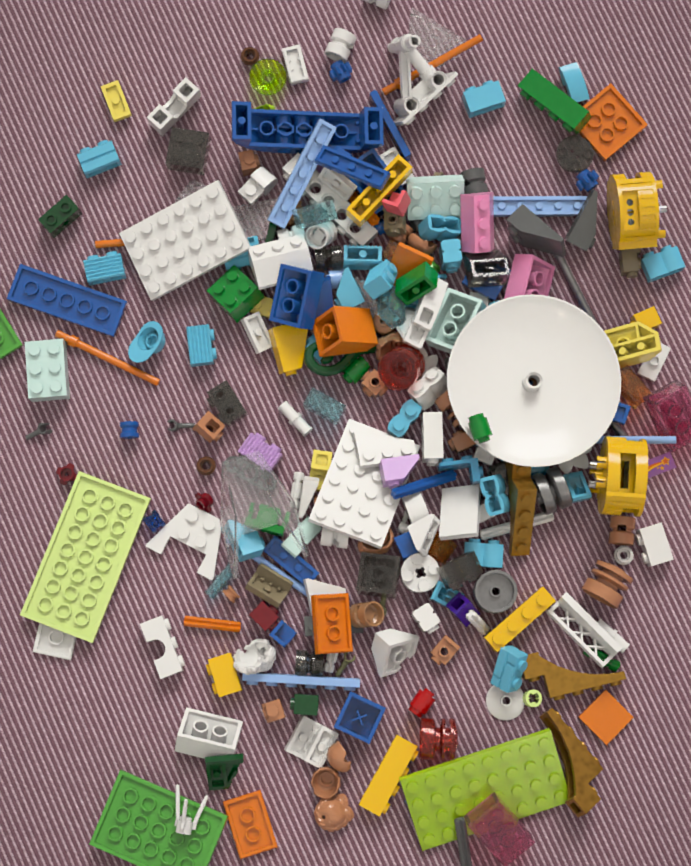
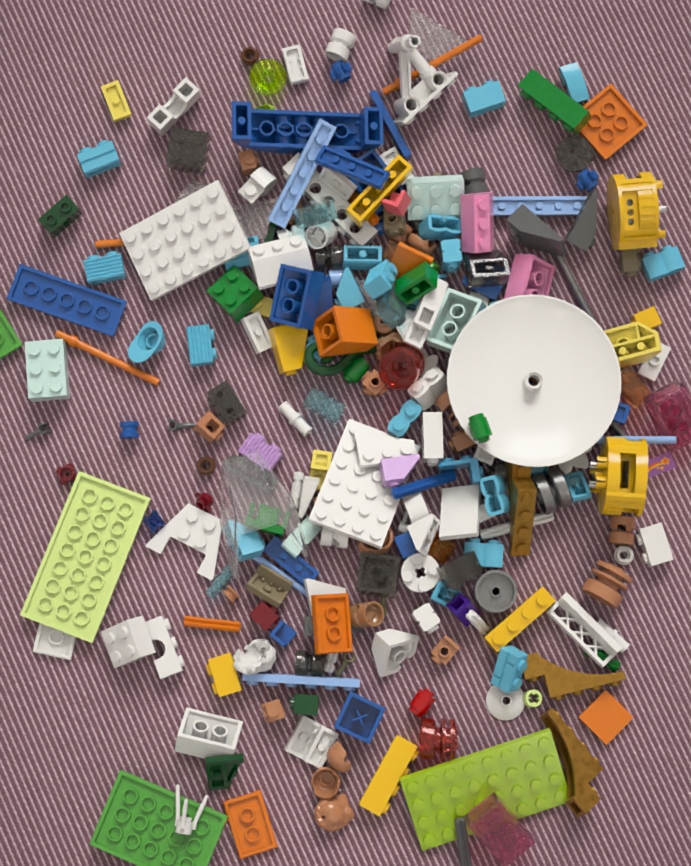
none -> white brick [101,615,156,668]

